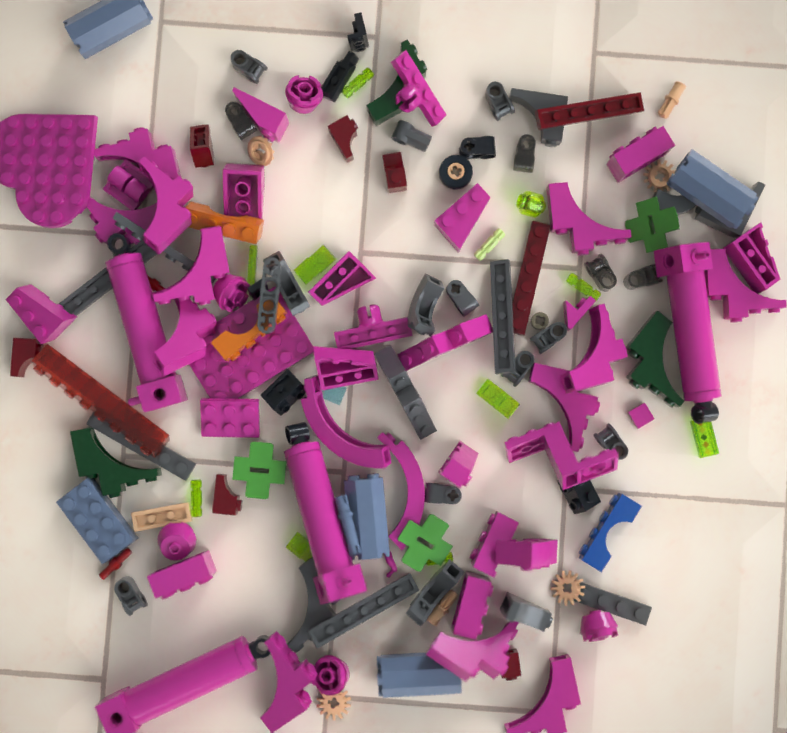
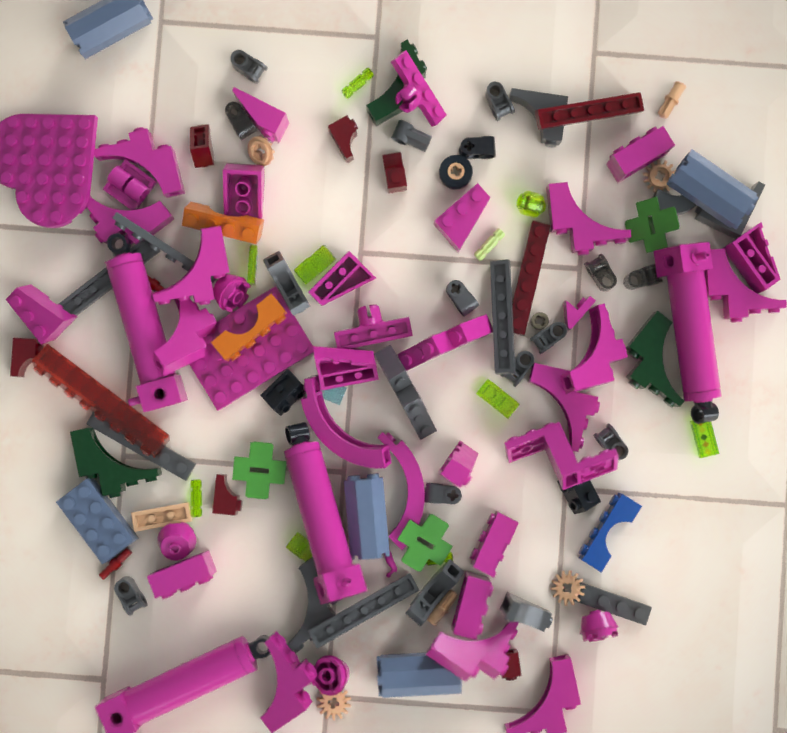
dark pink arch [139,157,193,255] -> none
dark pink plate [200,398,260,438] -> none
black tile [247,279,269,301] -> none
dark grey beam [257,258,282,334] -> none
dark pink cone [285,75,323,114] -> none
black hinge [321,51,359,103] -> none
sand blue pin [335,495,362,556] -> none
black bracket [347,12,369,52] -> none
dark grey arch [408,274,445,336] -> none
dark pink wedge [496,538,558,571] -> none
clear smoke piece [513,134,536,173] -> none
clear neon green axle [566,273,601,302] -> none
dark pink tile [627,403,654,429] -> none

